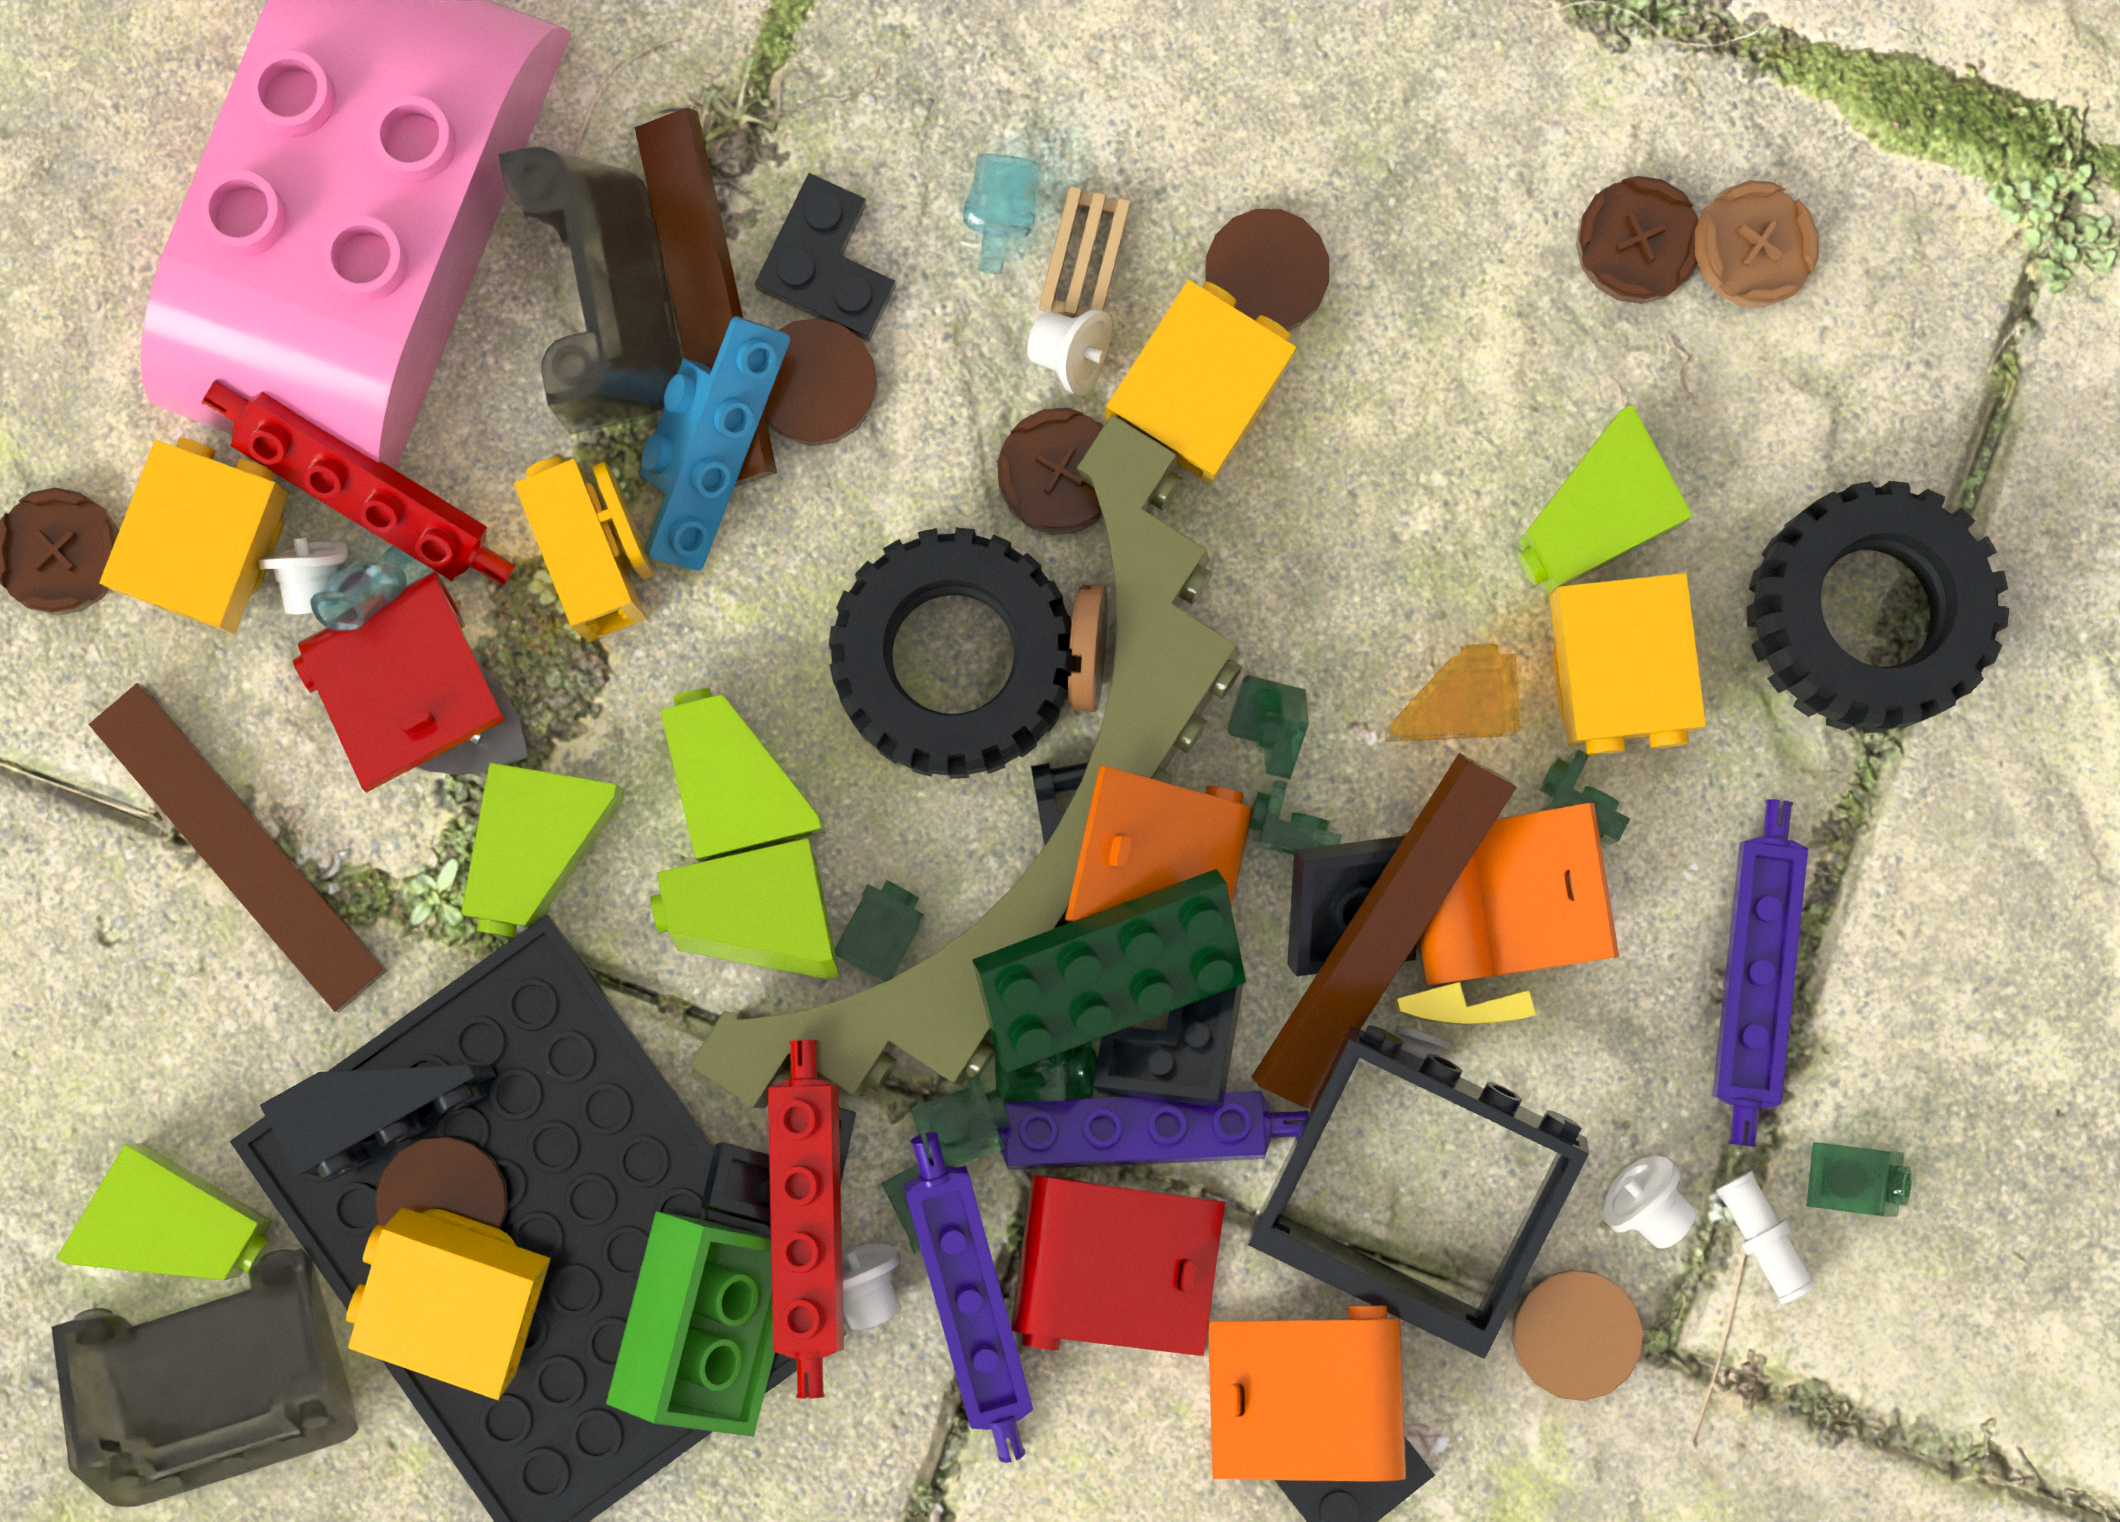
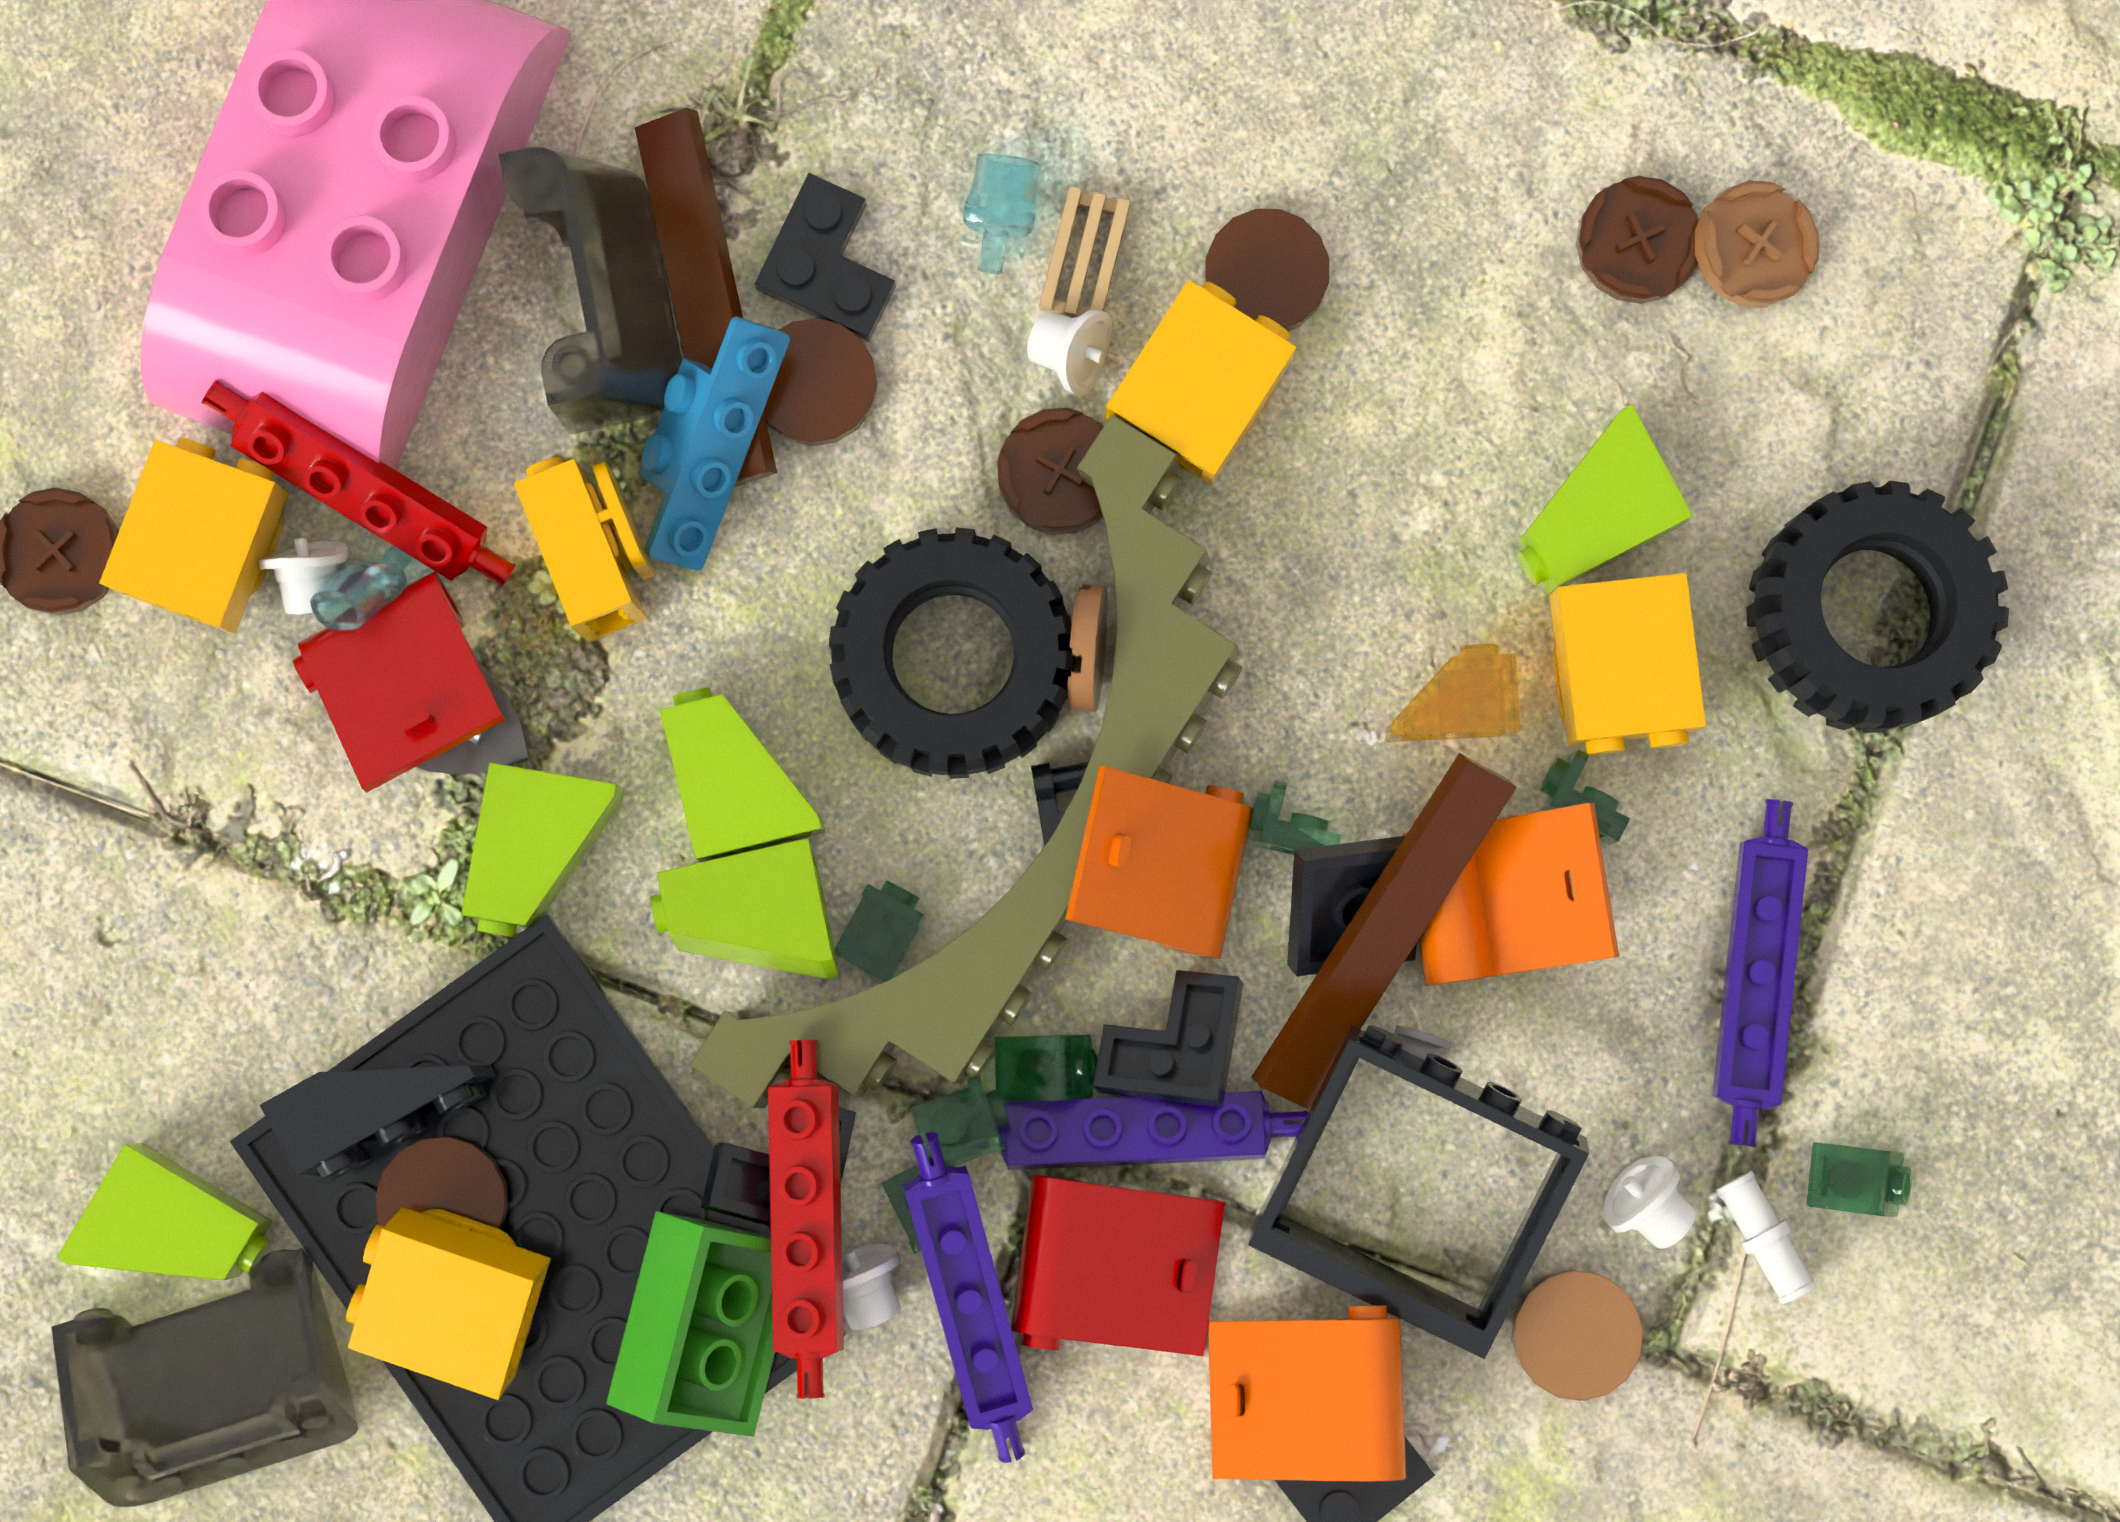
reddish brown tile [88,683,388,1013] -> none
dark green plate [972,869,1246,1073] -> none
clear green bracket [1228,675,1309,779] -> none
light yellow slope [1391,982,1536,1025] -> none

